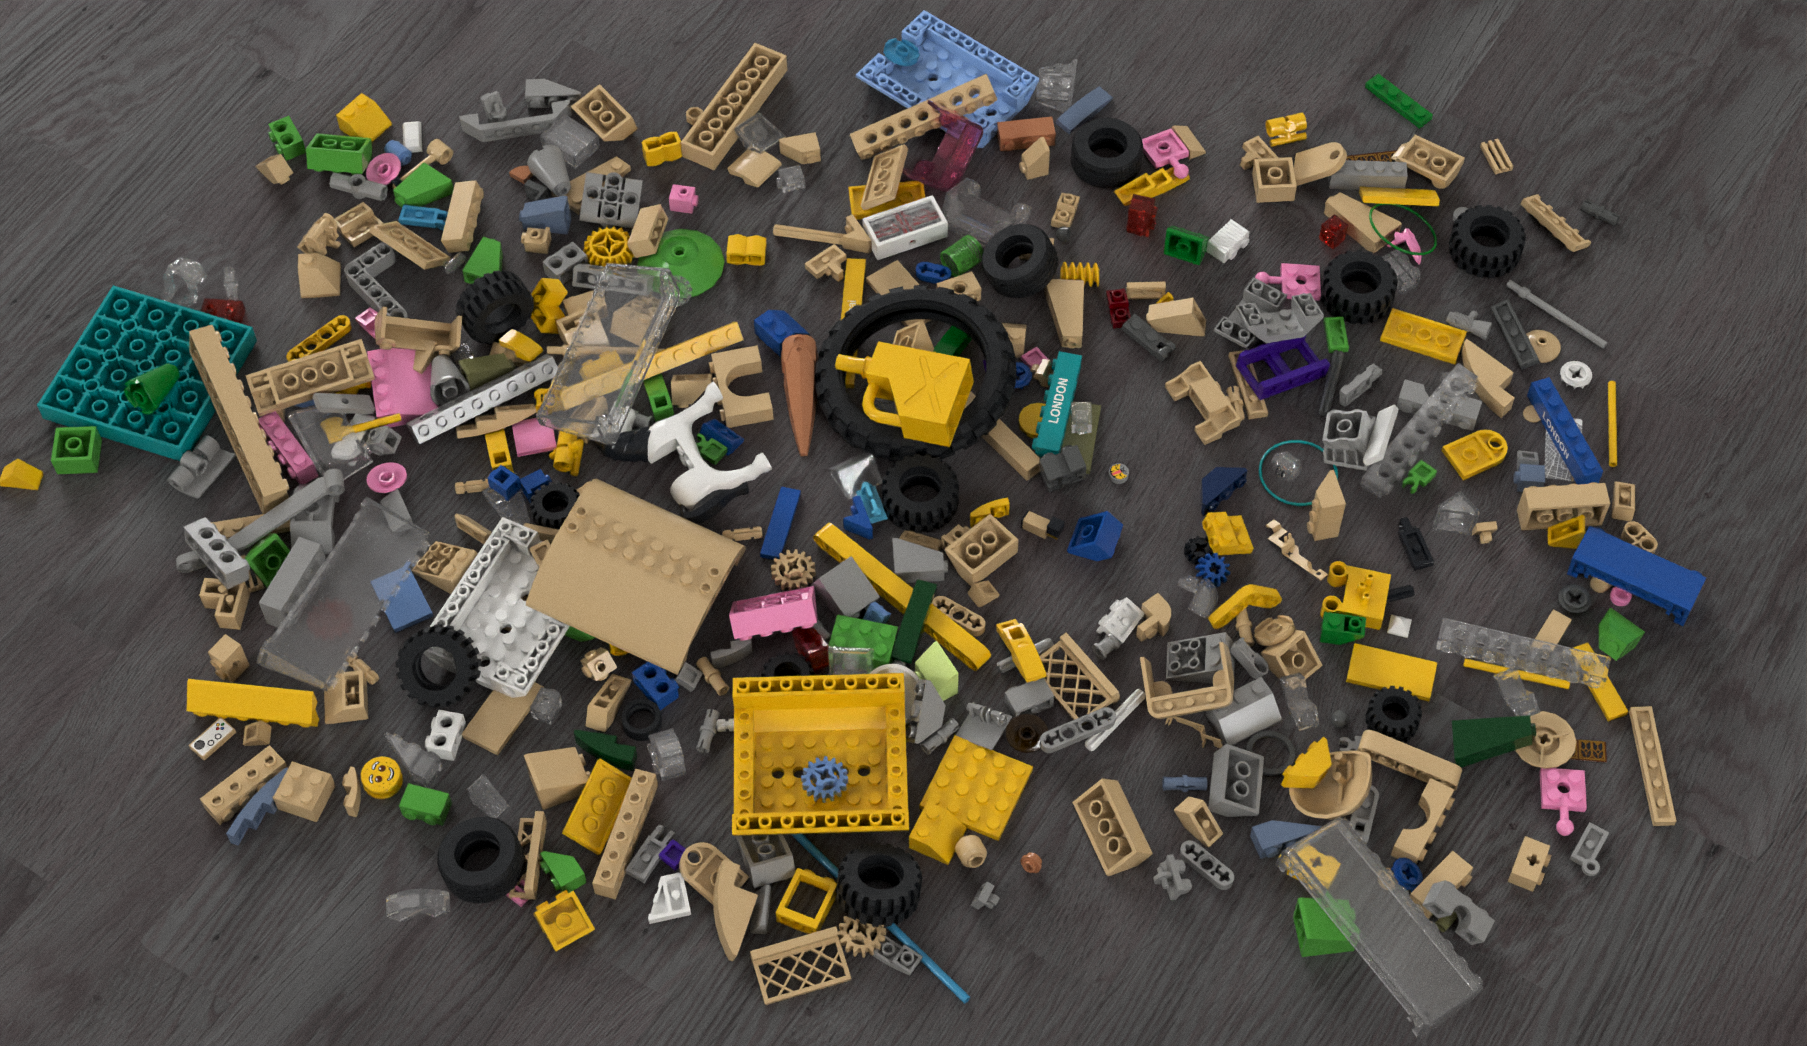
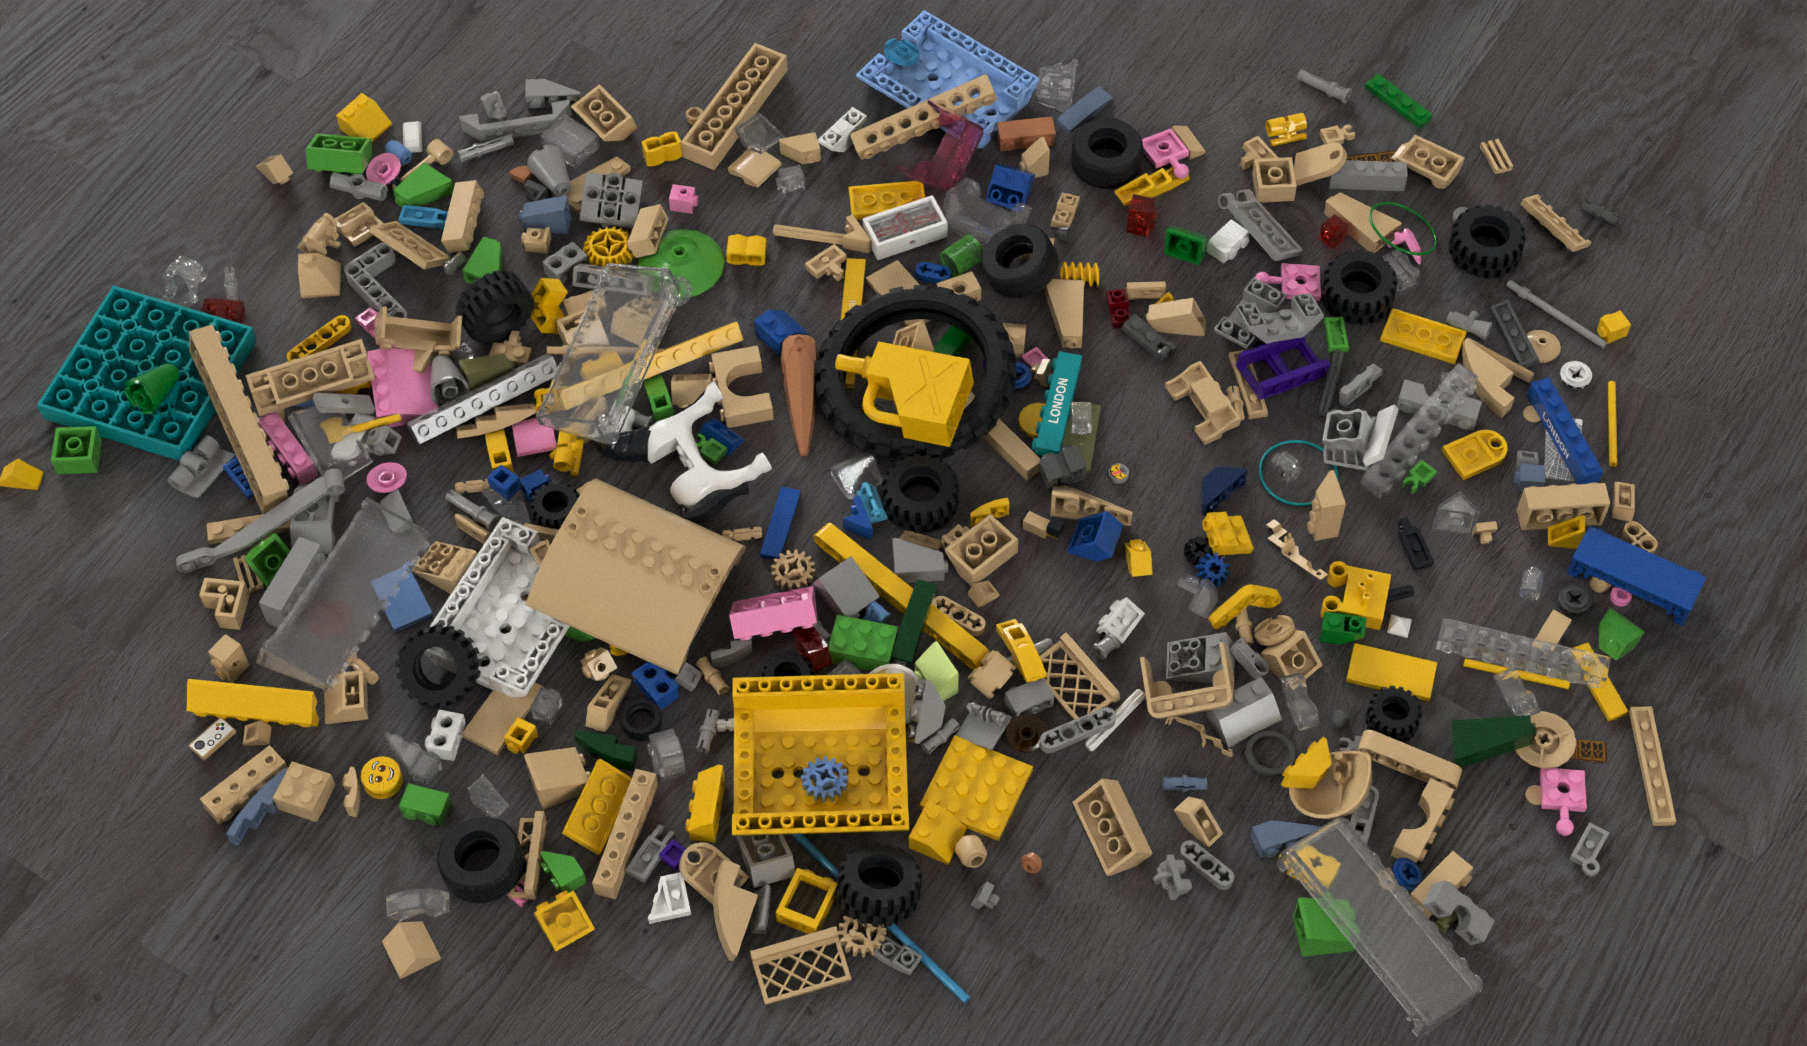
light grey brick [183,517,250,589] -> none
bright green brick [268,116,306,161] -> none
yellow slope [499,329,543,362] -> none
clear slope [828,646,874,675] -> none
tan tile [861,144,908,210] -> none
tan brick [1136,593,1171,642] -> none
light grey slope [1208,744,1264,817] -> none
yellow tile [1359,186,1440,206] -> none
tan brick [1508,836,1552,892] -> none
none -> blue slope [223,456,254,499]
none -> tan slope [382,921,441,979]
none -> light grey pin [445,489,501,532]
none -> light grey pin [457,134,514,162]
none -> yellow brick [504,717,538,754]
none -> yellow slope [685,765,726,843]
none -> white slope [818,107,867,152]
none -> tan brick [968,650,1016,699]
none -> blue slope [985,164,1035,212]
none -> tan wedge [1050,485,1132,526]
none -> yellow slope [1124,539,1153,577]
none -> light grey hinge [1218,189,1303,261]
none -> light grey pin [1297,69,1352,104]
none -> tan plate [1319,125,1355,144]
none -> tan axle [1462,338,1534,383]
none -> clear brick [1519,567,1544,600]
none -> tan piece [1525,785,1541,805]
none -> yellow brick [1597,310,1631,344]

